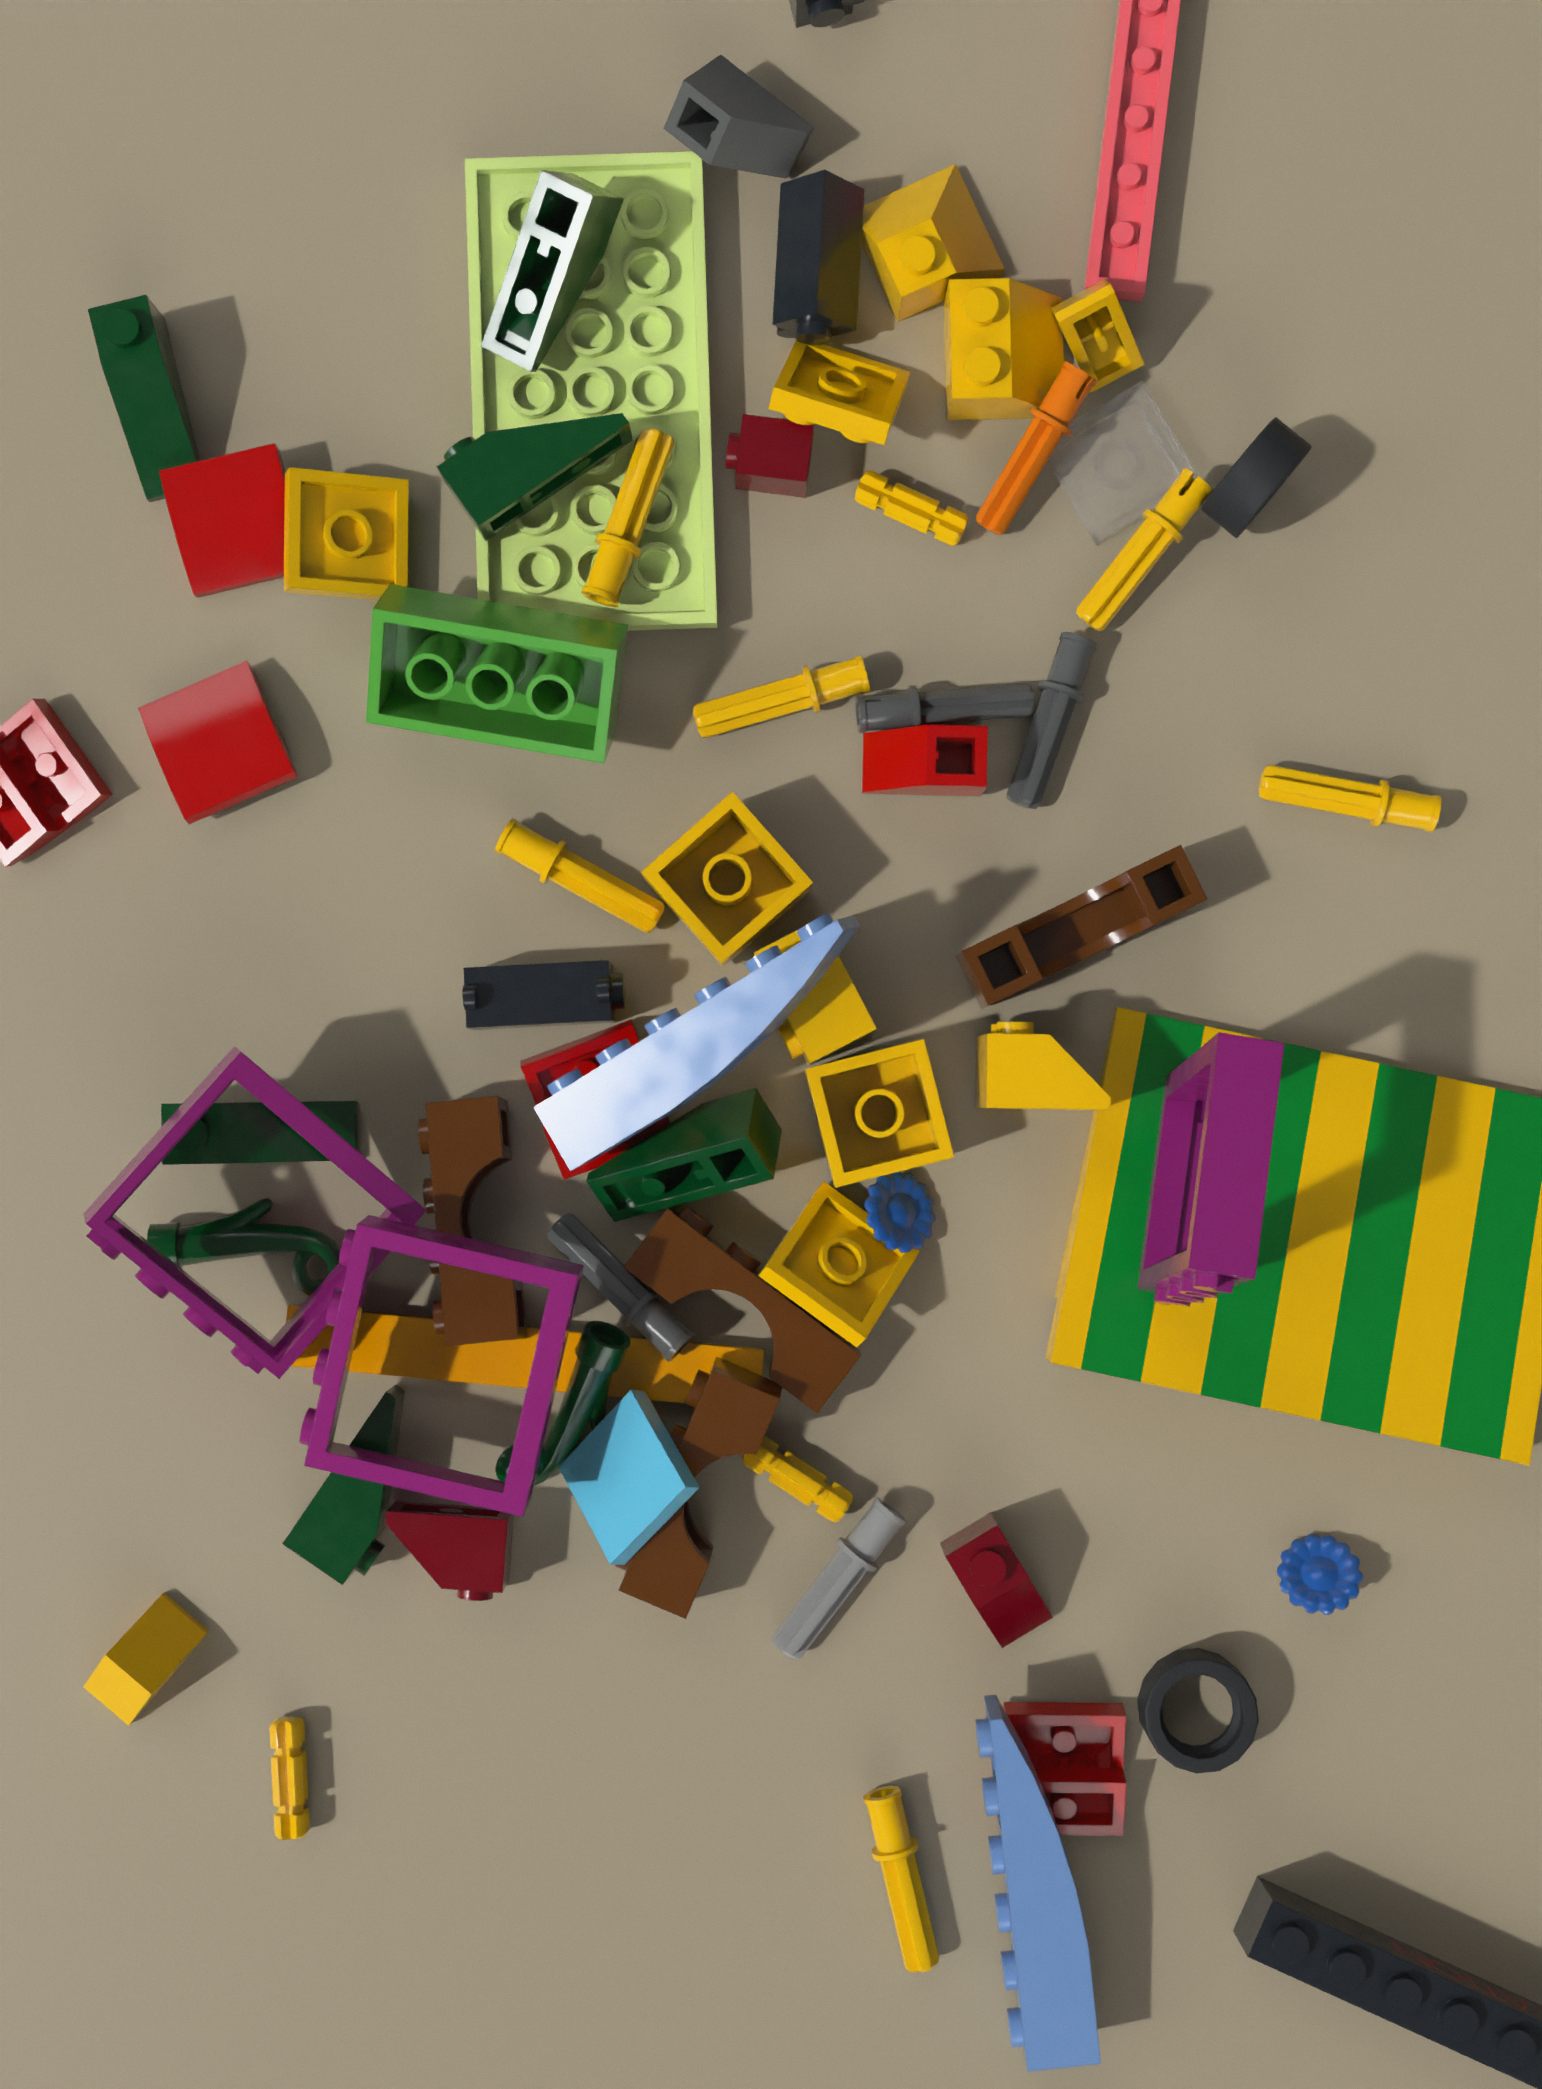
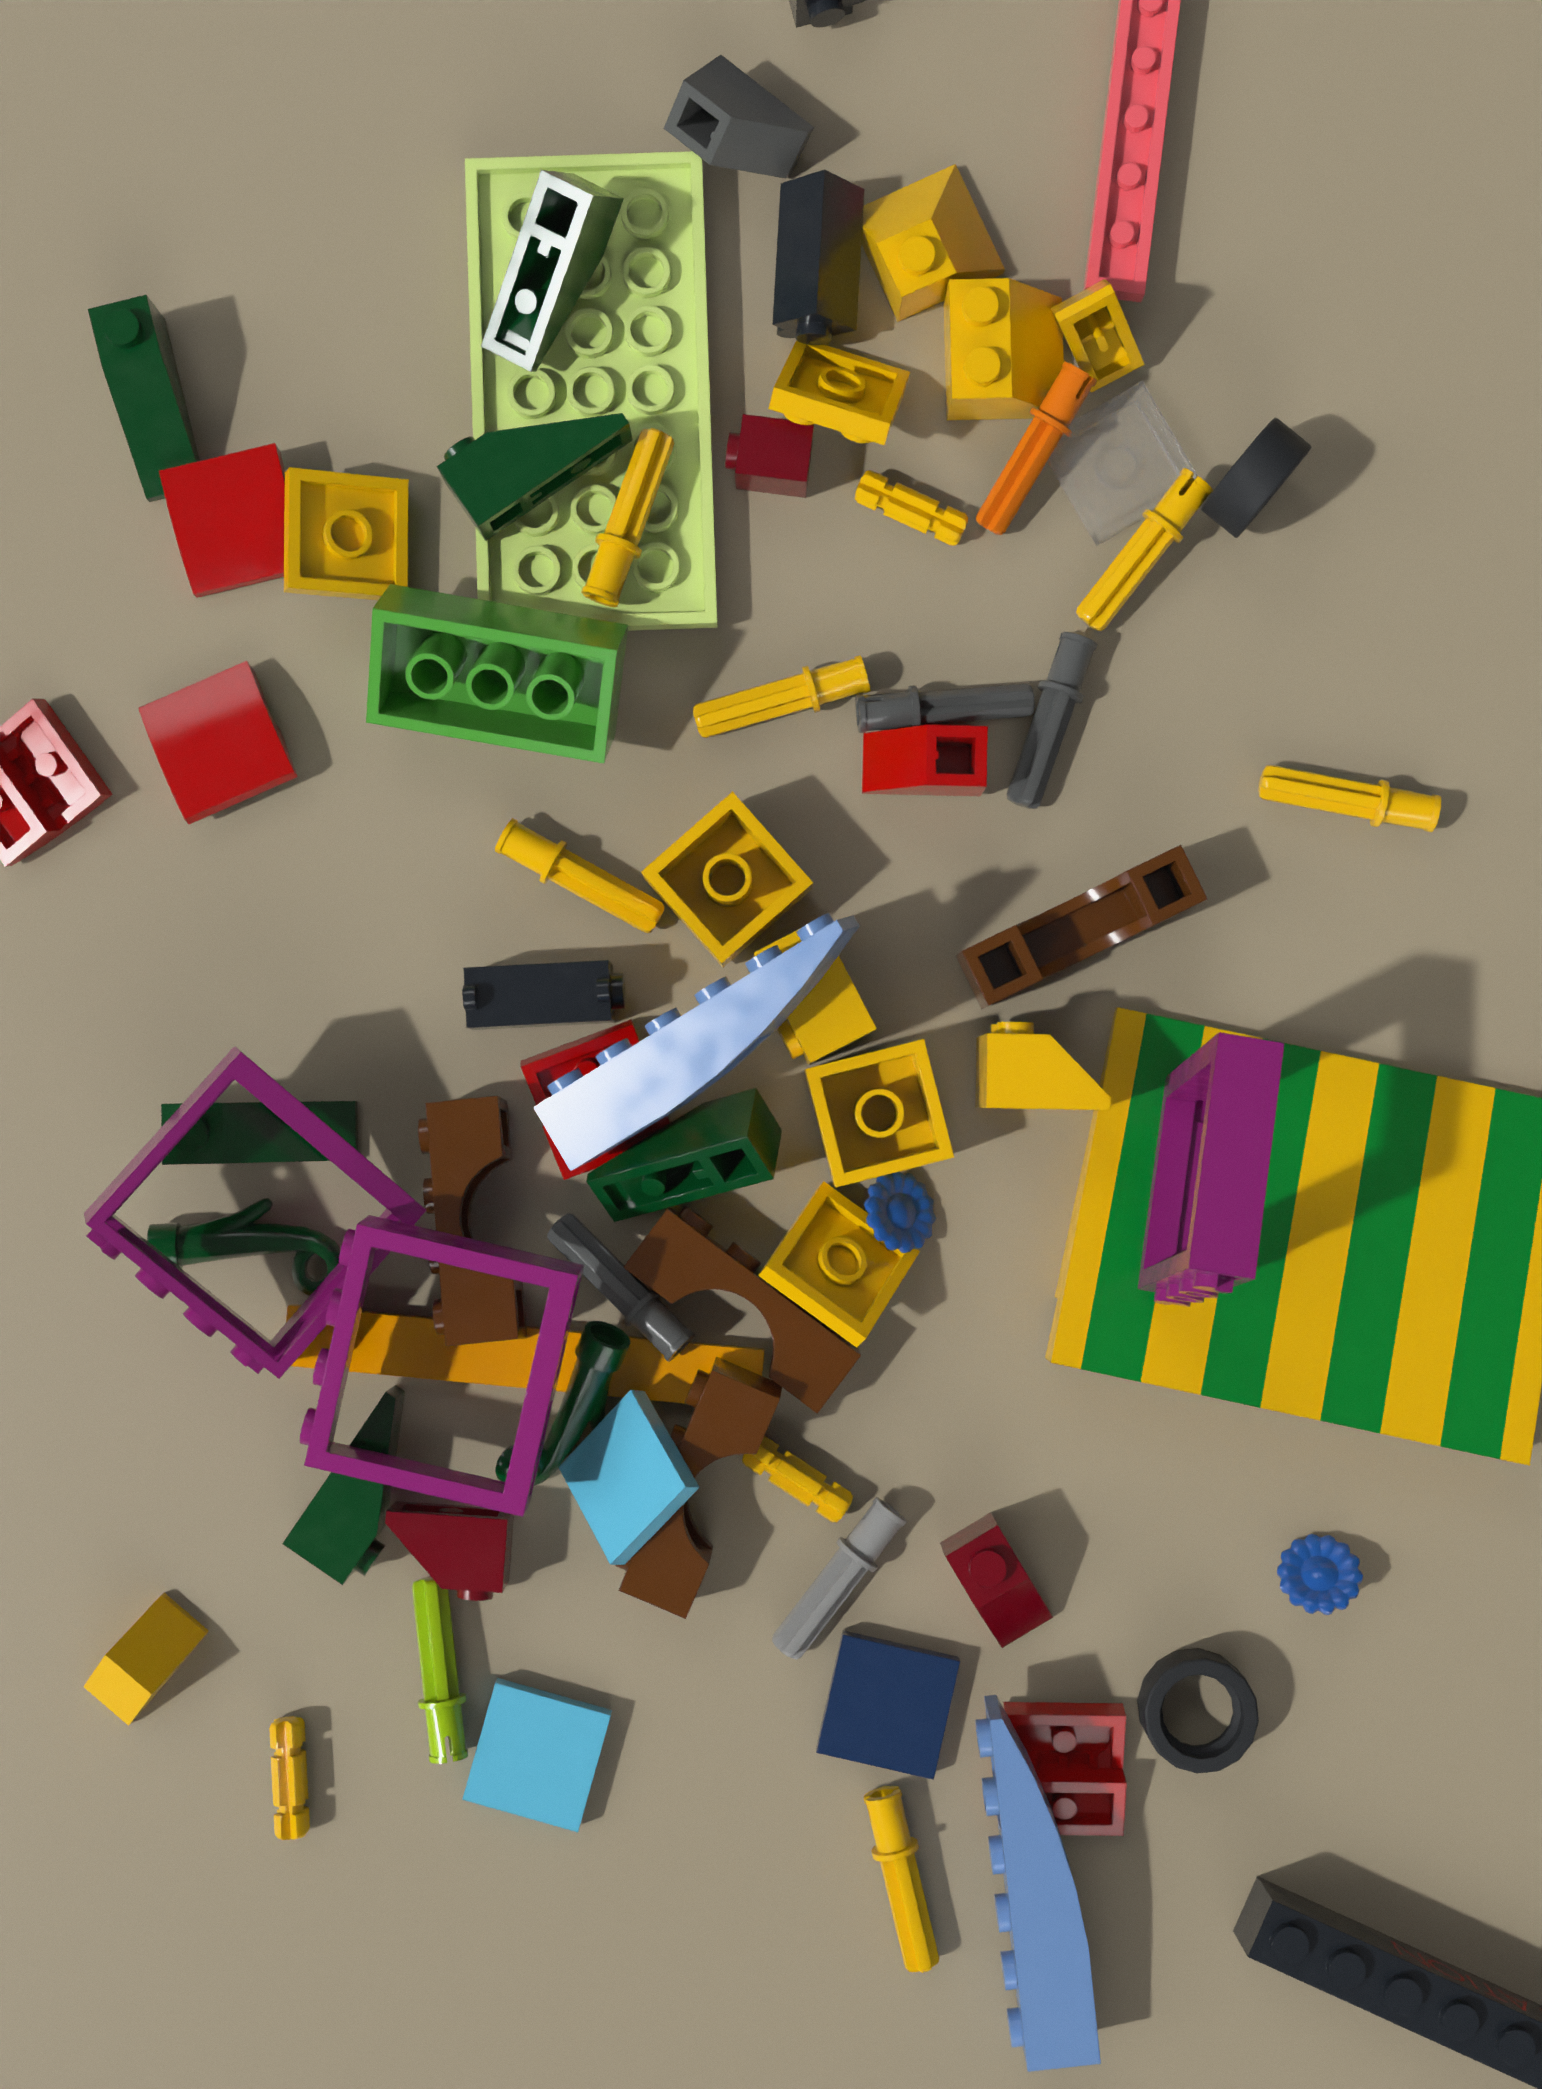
none -> lime axle [412,1577,468,1764]
none -> medium azure tile [462,1678,612,1832]
none -> dark blue tile [816,1630,960,1780]

